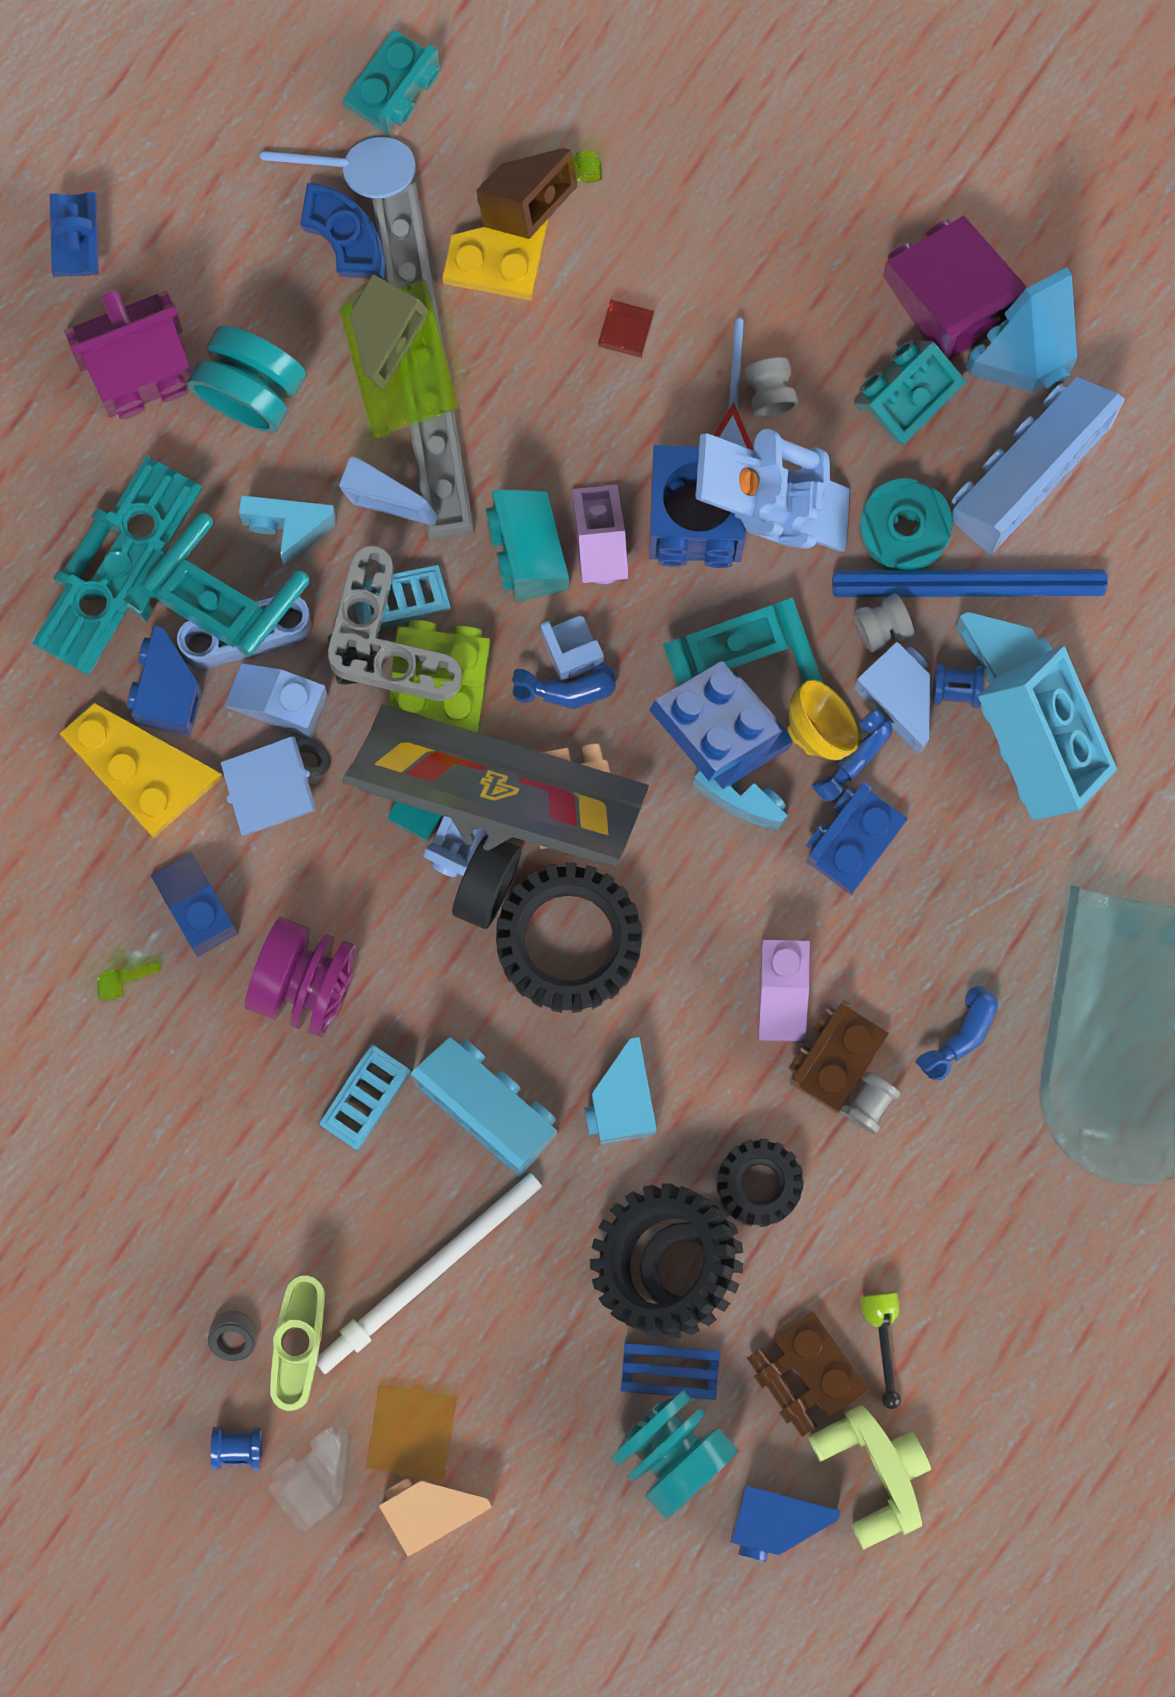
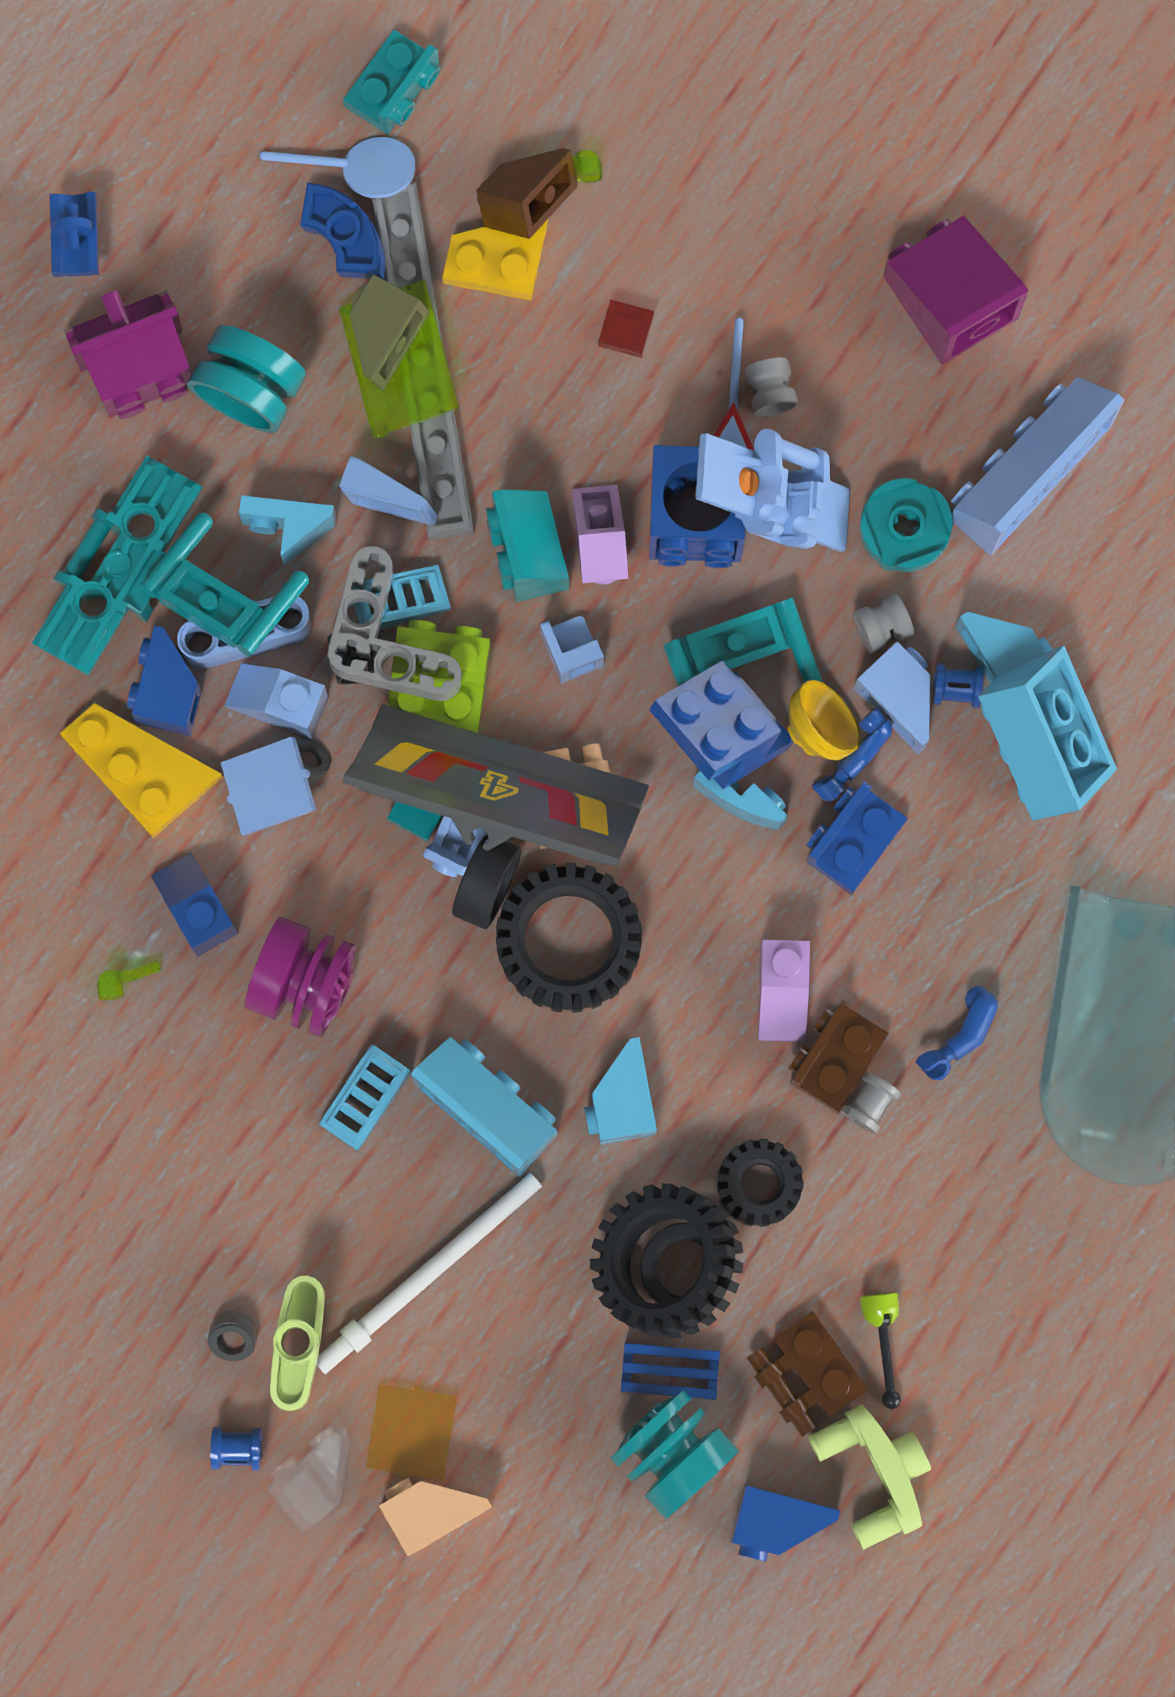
blue arm [512,664,617,709] -> none
blue axle [832,569,1108,597] -> none
teal bracket [853,340,967,445] -> none
dark azure wedge [965,267,1077,392] -> none

